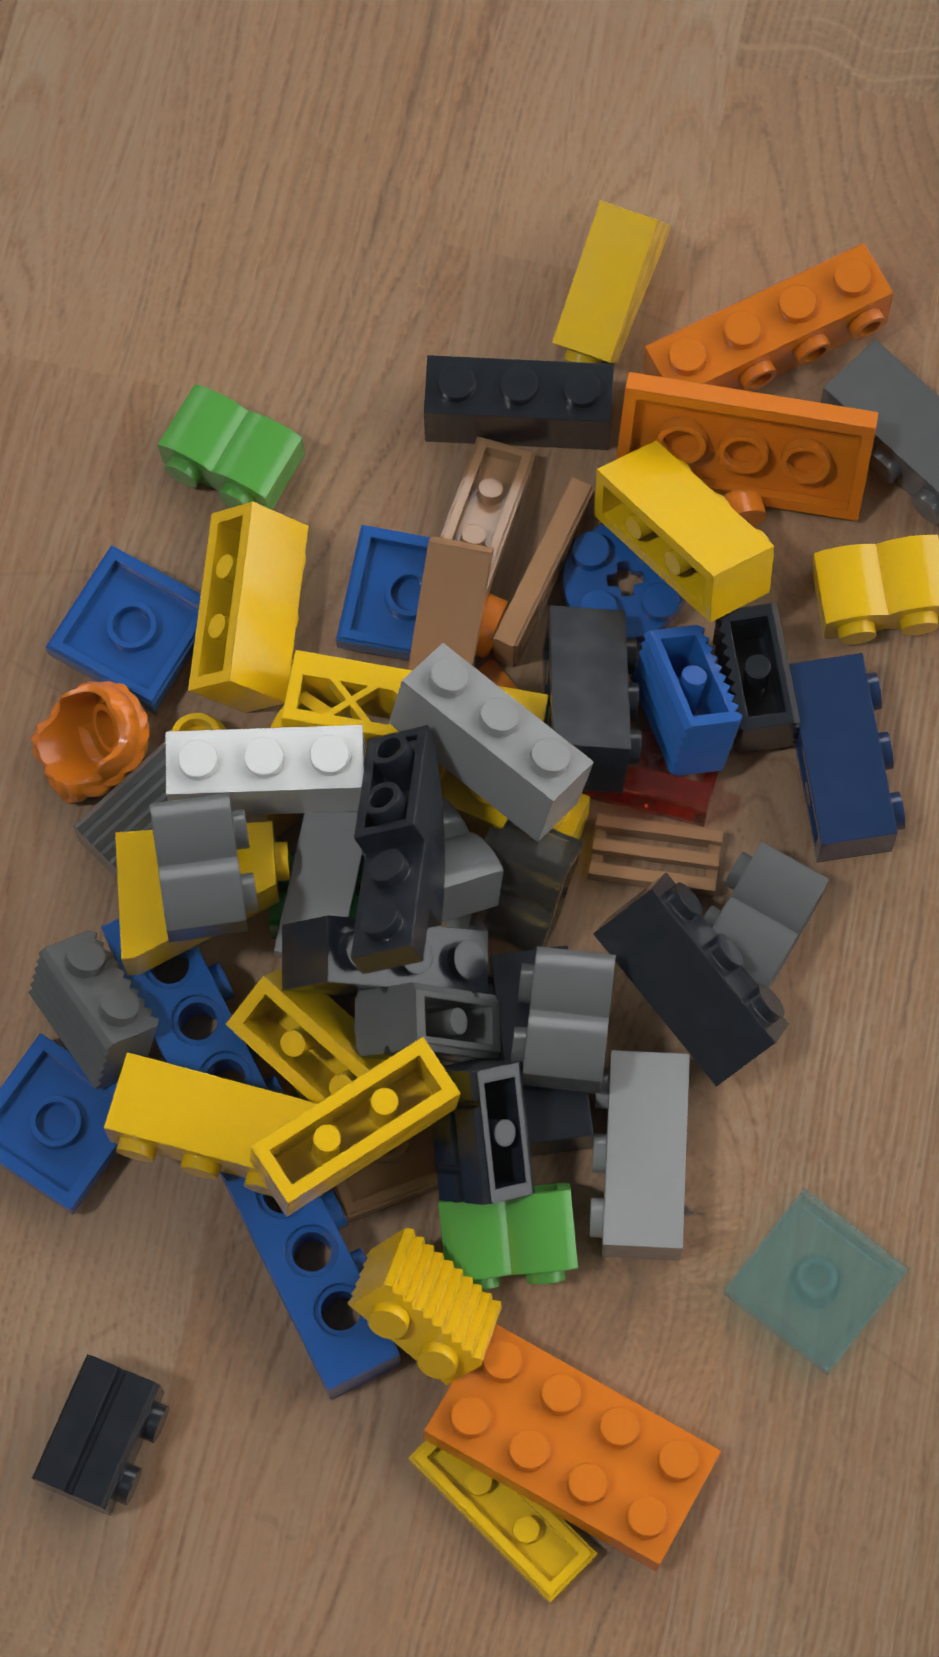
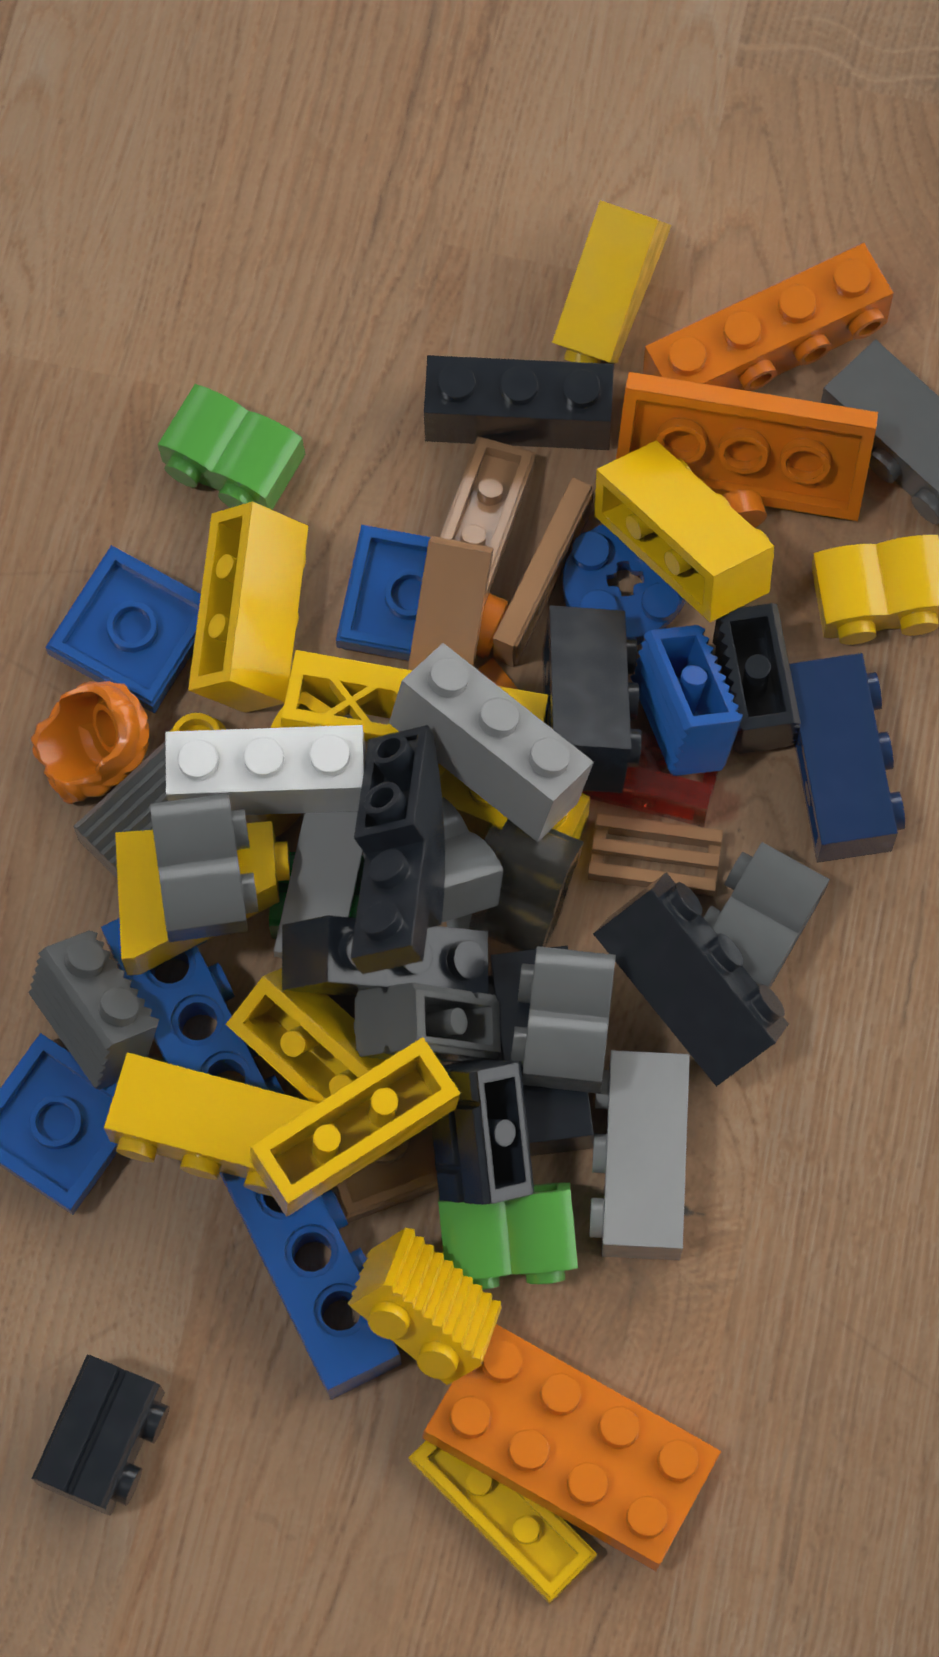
clear light blue plate [723,1188,909,1376] -> none

